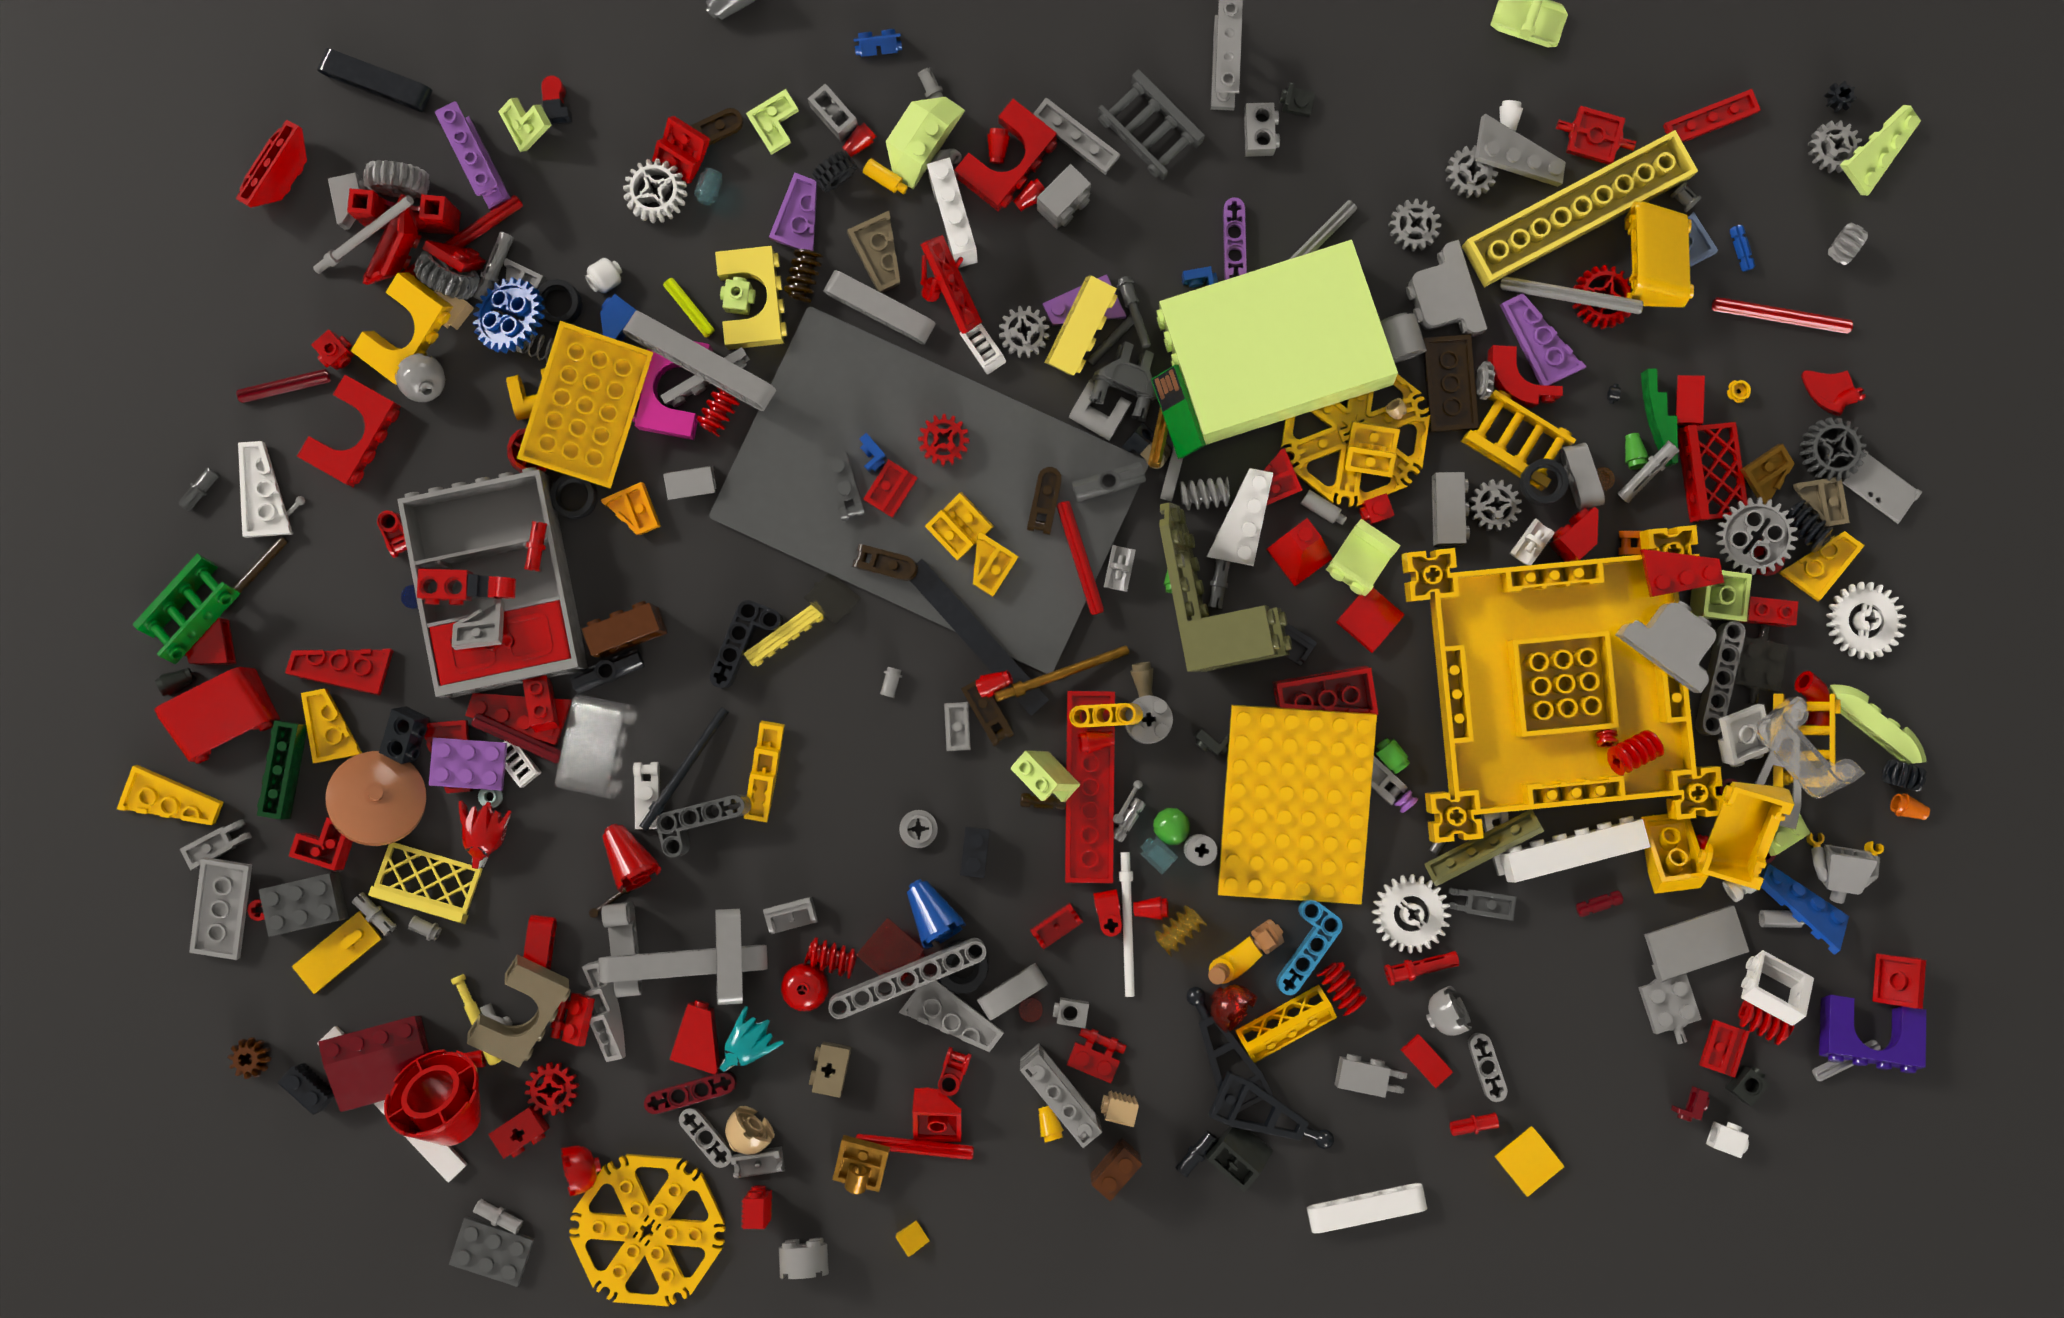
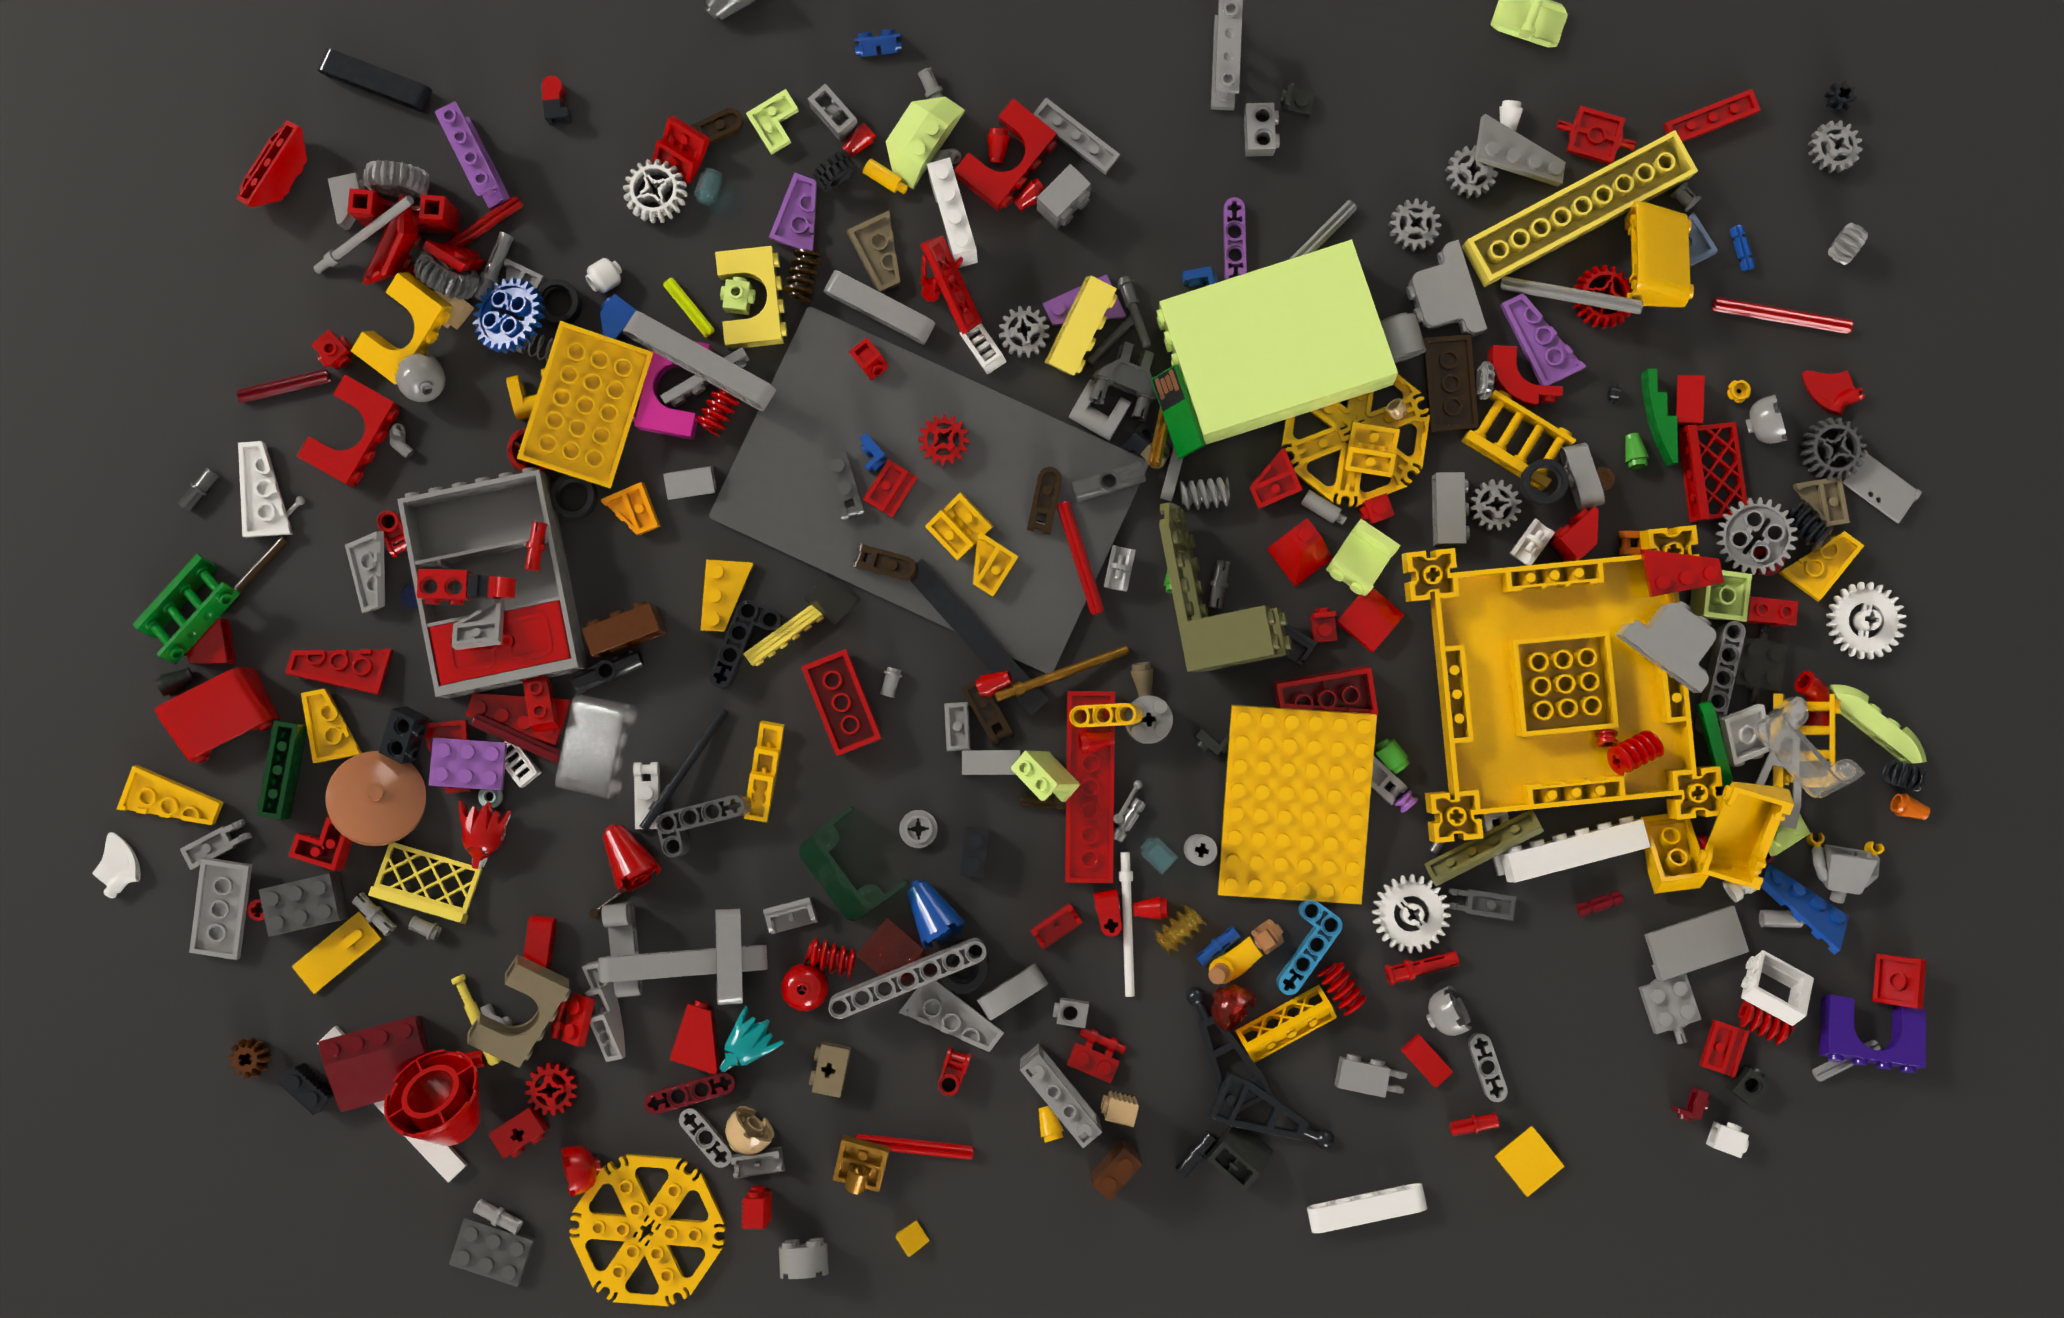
yellowish green plate [498,98,552,152] -> none
red slope [912,1087,962,1142] -> none
clear red plate [1019,998,1043,1022] -> none
dark grey fence [1098,69,1205,180] -> none
bright green hair [1153,808,1190,845] -> none
white wing [1207,468,1273,566] -> none
light grey pin [1617,440,1680,503] -> none
pearl gold wing [1740,444,1795,504] -> none
yellowish green wing [1840,105,1921,196] -> none
none -> white arm [92,832,141,898]
none -> light grey wing [345,531,385,613]
none -> light grey arm [390,423,414,459]
none -> yellow wing [701,559,754,632]
none -> clear green windscreen [799,806,909,921]
none -> red brick [801,649,883,756]
none -> red bracket [848,338,889,381]
none -> light grey brick [962,750,1021,775]
none -> blue pin [1195,925,1241,968]
none -> red bracket [1310,608,1338,643]
none -> green beam [1697,700,1733,791]
none -> light grey cylinder [1745,394,1788,444]

